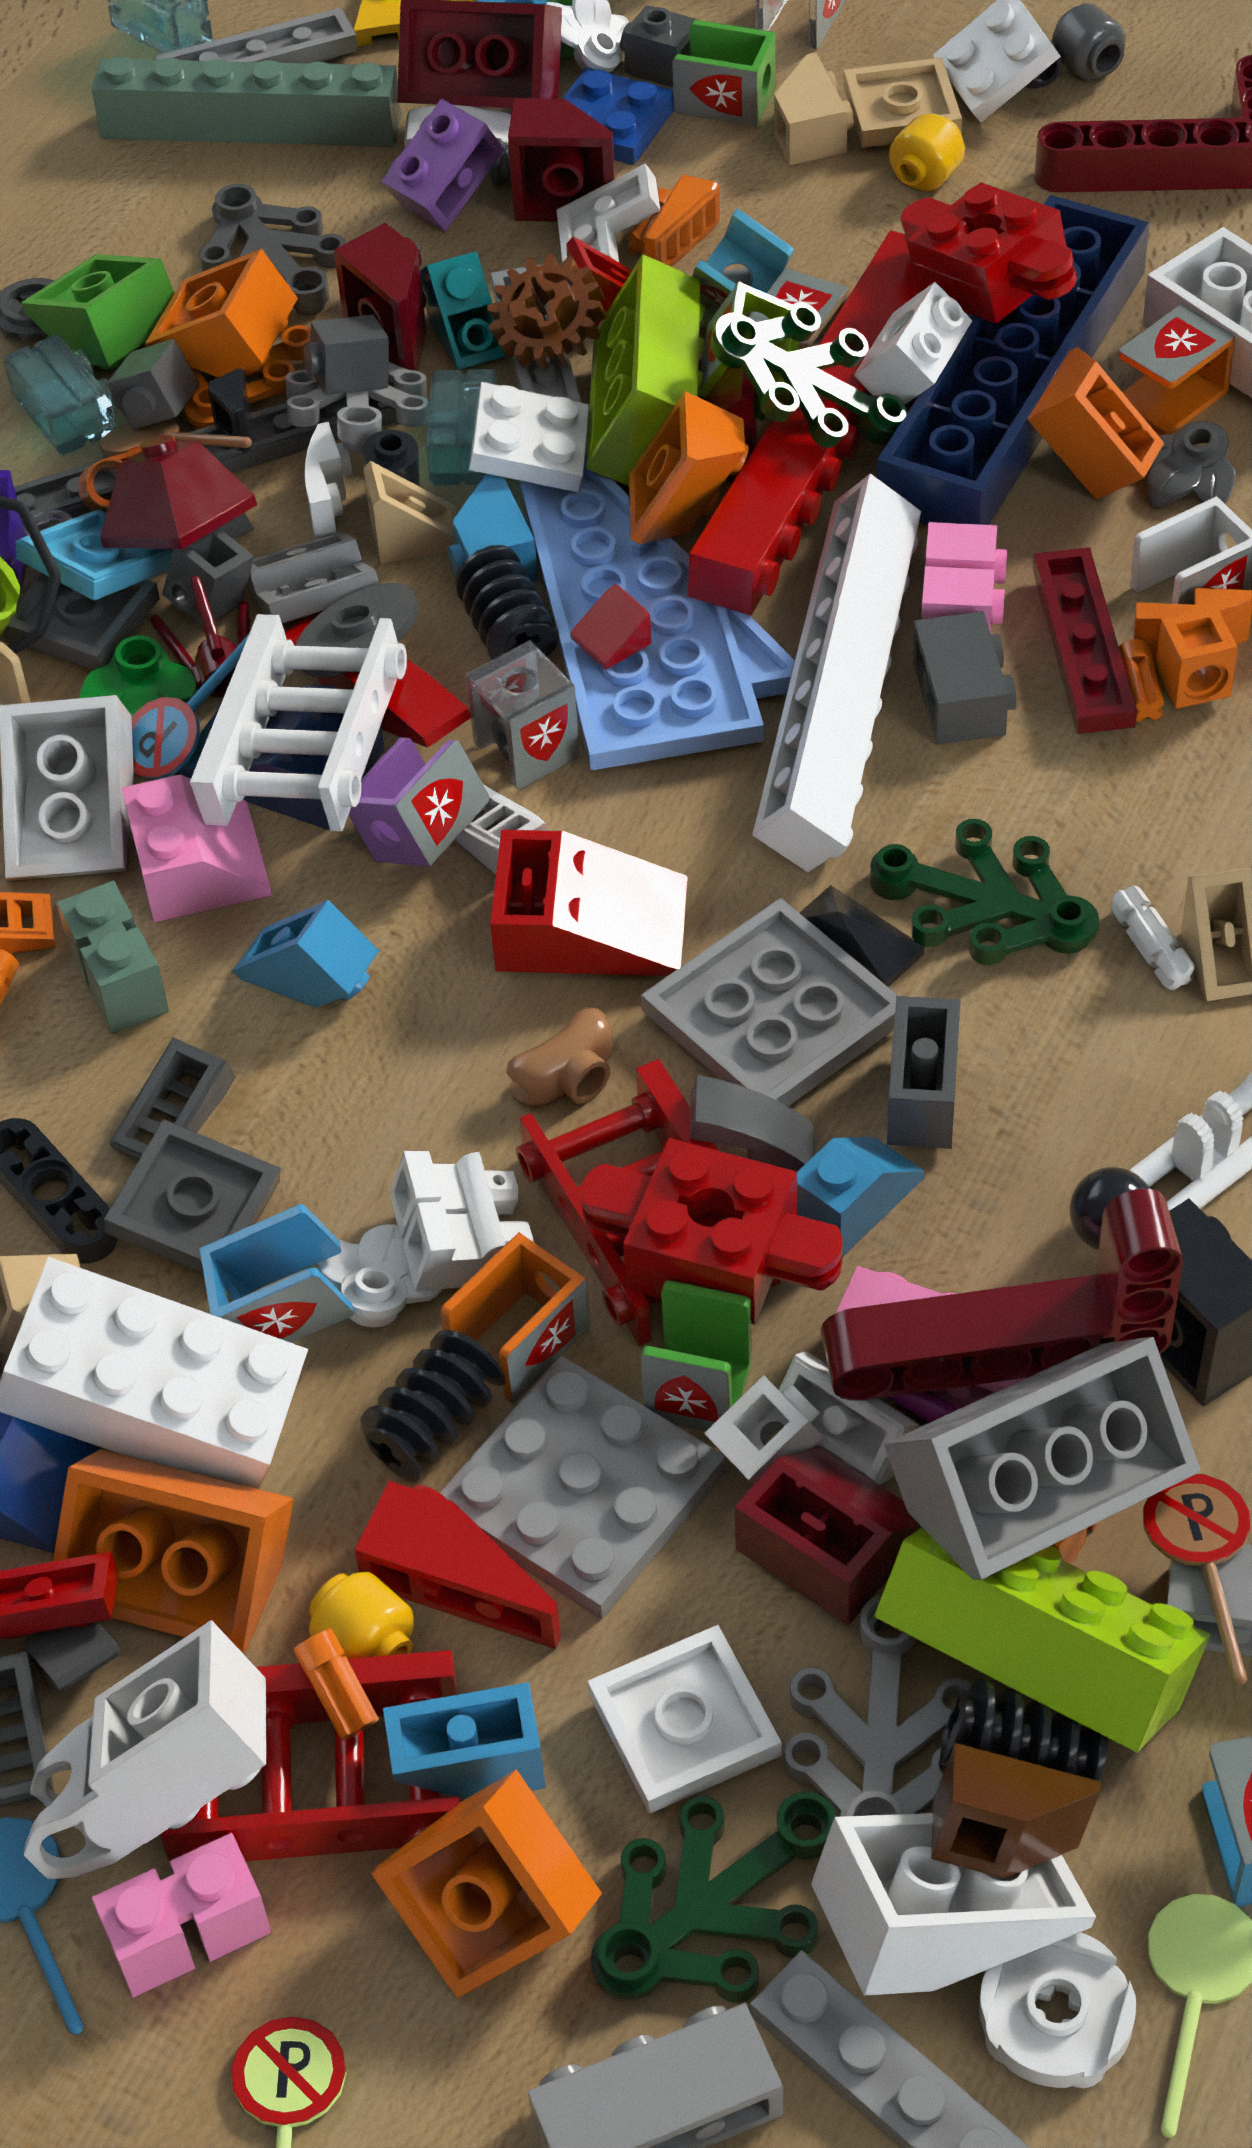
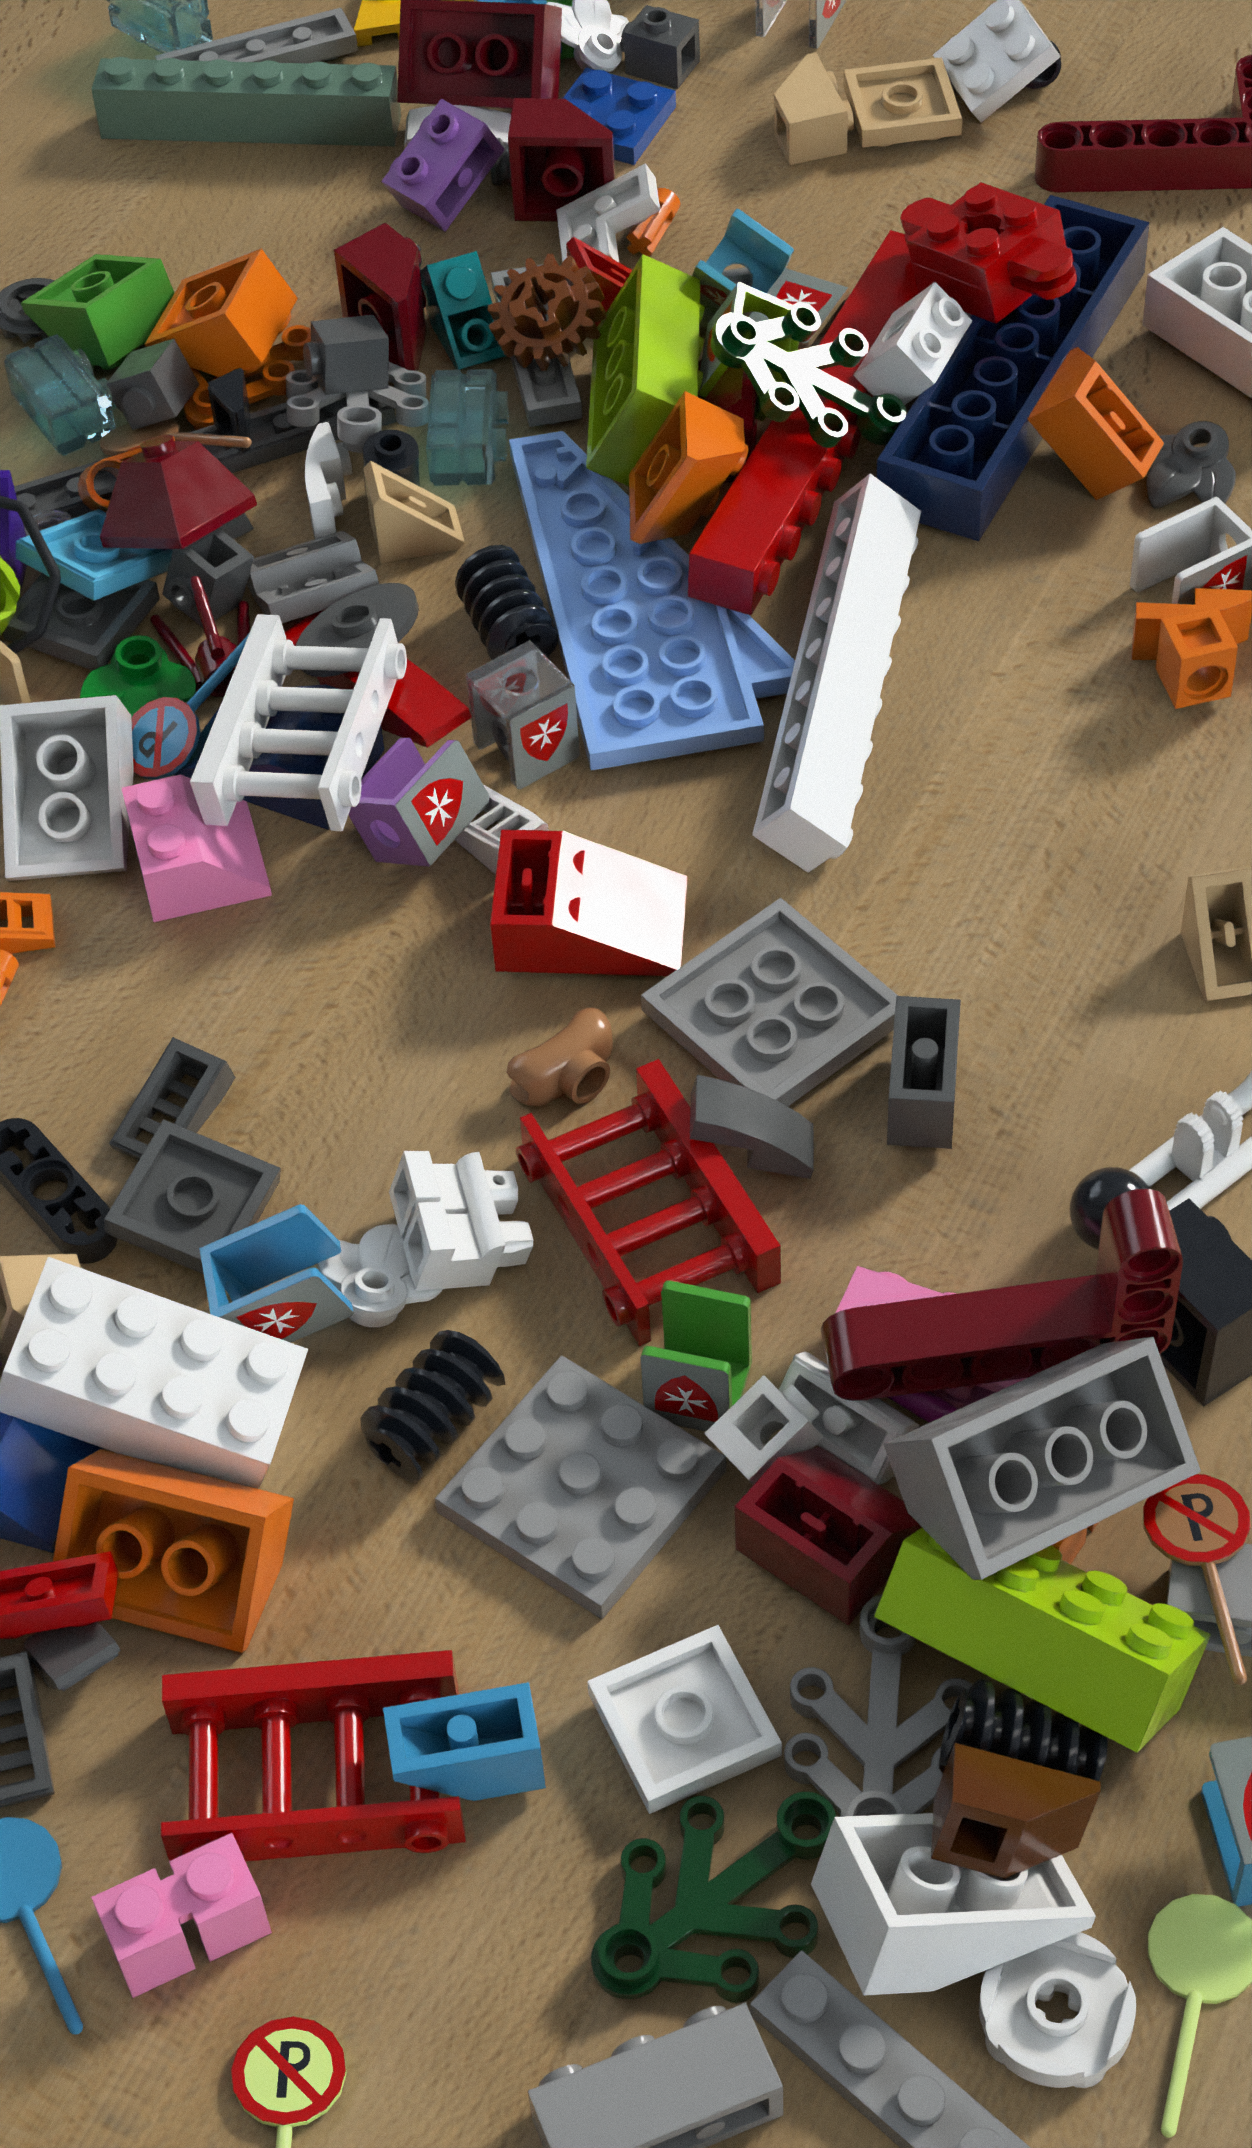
white brick [24,1620,266,1879] -> none
sand green piece [56,880,169,1034] -> none
dark grey plant [199,184,345,315] -> none
dark azure slope [232,900,379,1008] -> none
orange piece [293,1628,379,1740] -> none
yellow head [308,1572,415,1659] -> none
red slope [354,1481,561,1649] -> none
orange slope [371,1769,602,1999] -> none
orange piece [440,1232,590,1402] -> none
dark azure slope [447,474,538,582] -> none
white plate [469,382,589,492] -> none
red slope [570,584,652,670] -> none
red brick [581,1138,843,1325] -> none
orange slope [644,174,720,267] -> none
piece [672,20,776,126] -> none
dark azure slope [797,1137,924,1257] -> none
black slope [799,885,925,987] -> none
dark green plant [870,819,1099,965] -> none
yellow head [889,114,965,192] -> none
dark grey brick [913,611,1016,745] -> none
bright pink piece [921,522,1007,633] -> none
dark red plate [1033,547,1137,734] -> none
dark grey head [1052,3,1126,80] -> none
white axle [1111,885,1195,990] -> none
piece [1119,304,1235,436] -> none
orange piece [1119,639,1164,722] -> none

